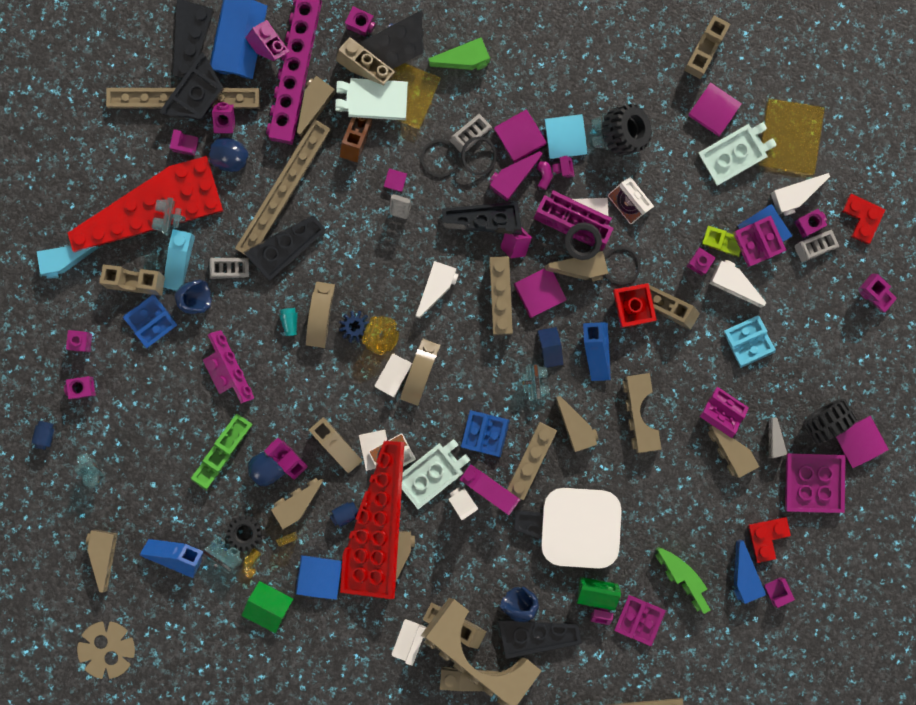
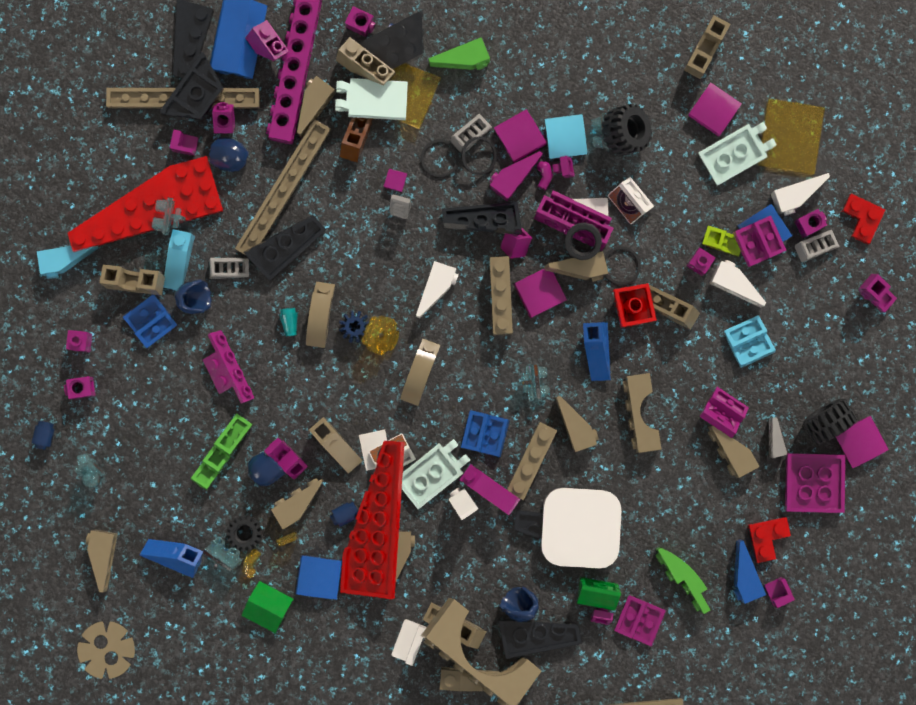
white panel [375,354,412,397] -> none
dark blue slope [538,327,563,368] -> none

